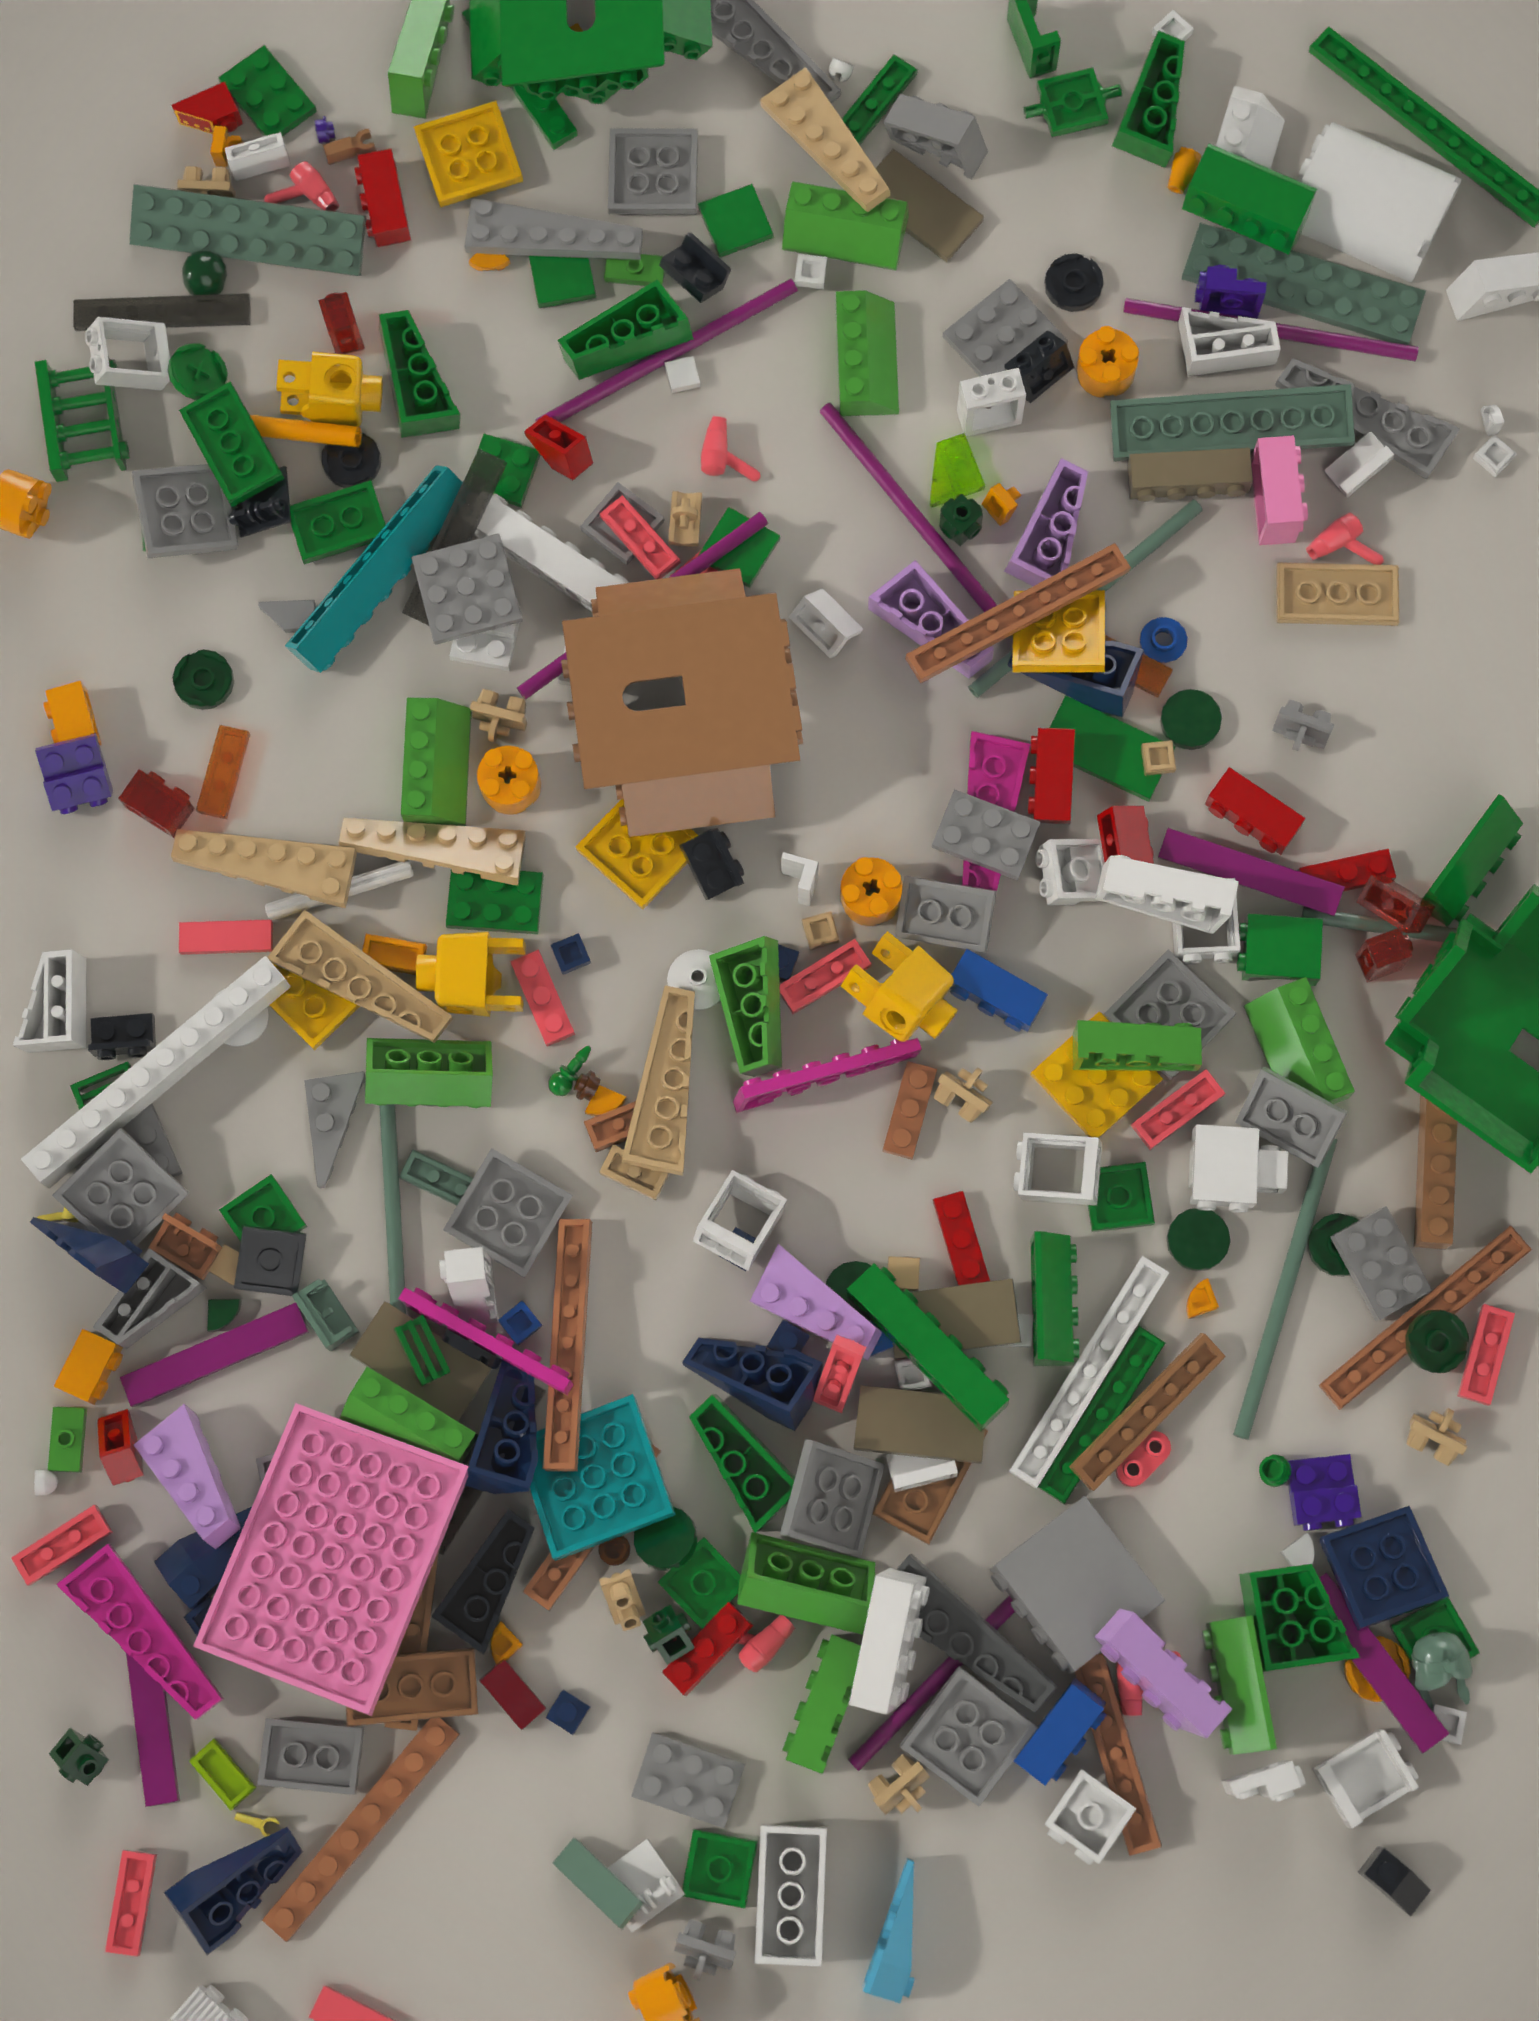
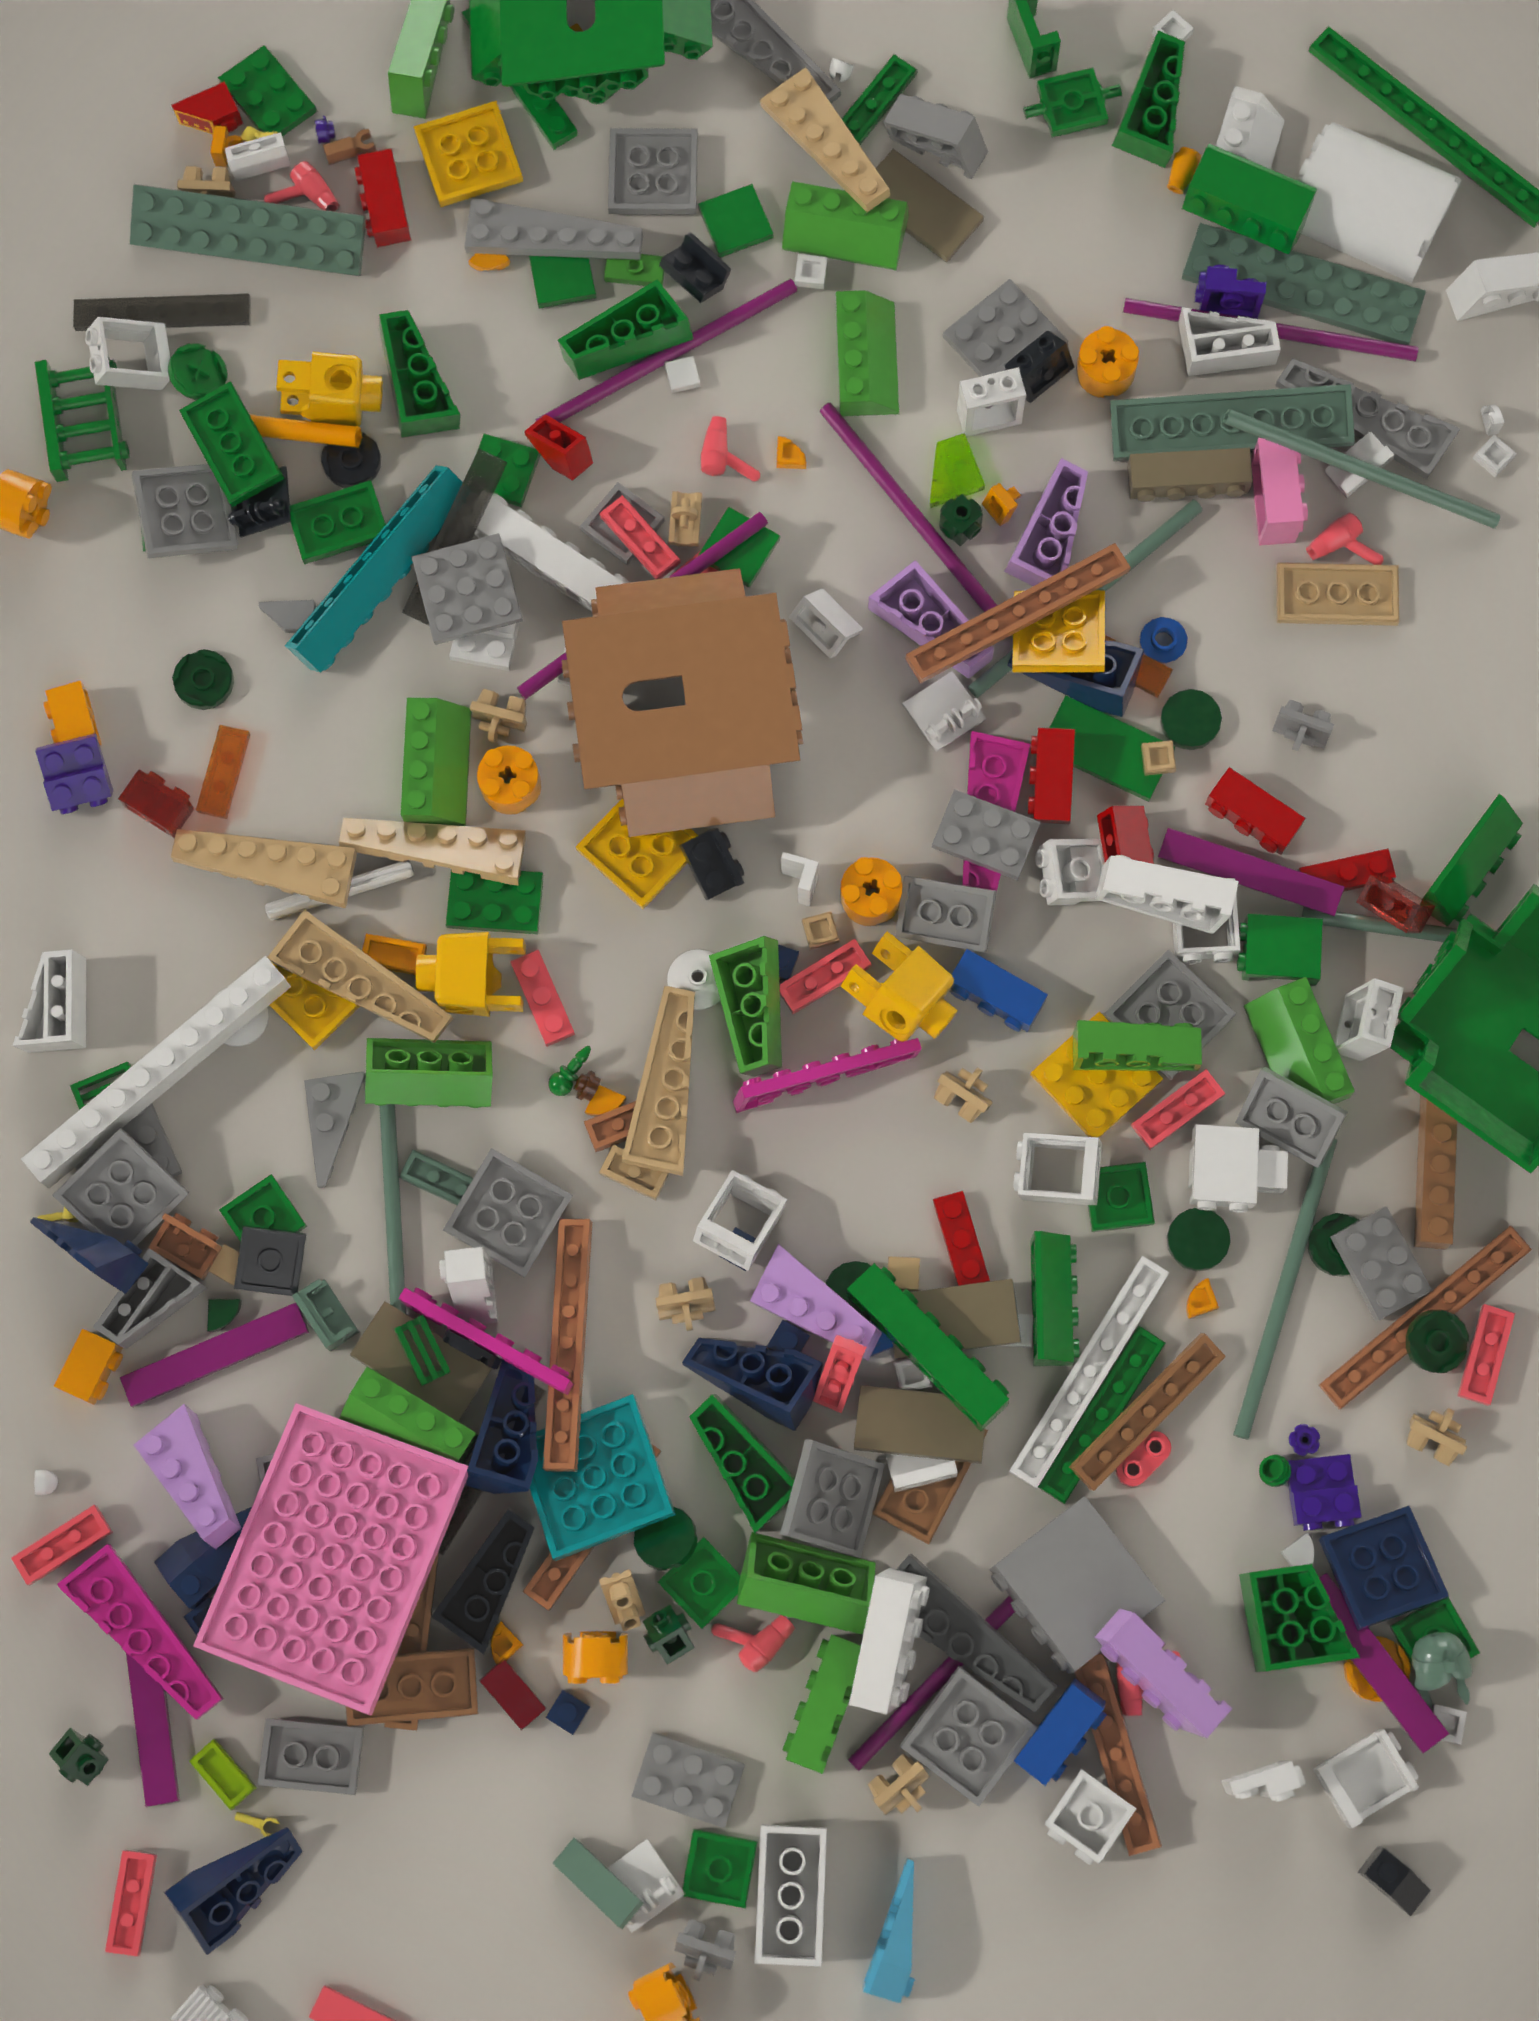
bright green plate [48,1407,87,1473] -> none
black bracket [88,1013,156,1060] -> none
red slope [97,1409,144,1486] -> none
coral tile [179,919,273,955] -> none
dark green hair [182,251,227,298] -> none
nougat plate [262,1718,460,1942] -> none
clear red brick [318,292,365,354] -> none
blue plate [498,1301,543,1346] -> none
dark blue plate [551,933,591,975] -> none
reddish brown plate [598,1535,631,1566] -> none
red plate [662,1602,754,1696] -> none
nougat plate [882,1061,937,1160] -> none
black tile [1044,253,1104,312] -> none
bright green slope [1202,1615,1277,1755] -> none
clear red brick [1355,927,1413,983] -> none
none -> light yellow hand [240,126,278,142]
none -> light orange brick [563,1631,628,1684]
none -> tan hips [655,1277,716,1331]
none -> light orange tile [777,436,806,469]
none -> white hinge [902,671,986,752]
none -> sand green piece [1223,409,1500,528]
none -> dark purple plate [1289,1424,1320,1456]
none -> white window [1335,978,1404,1061]

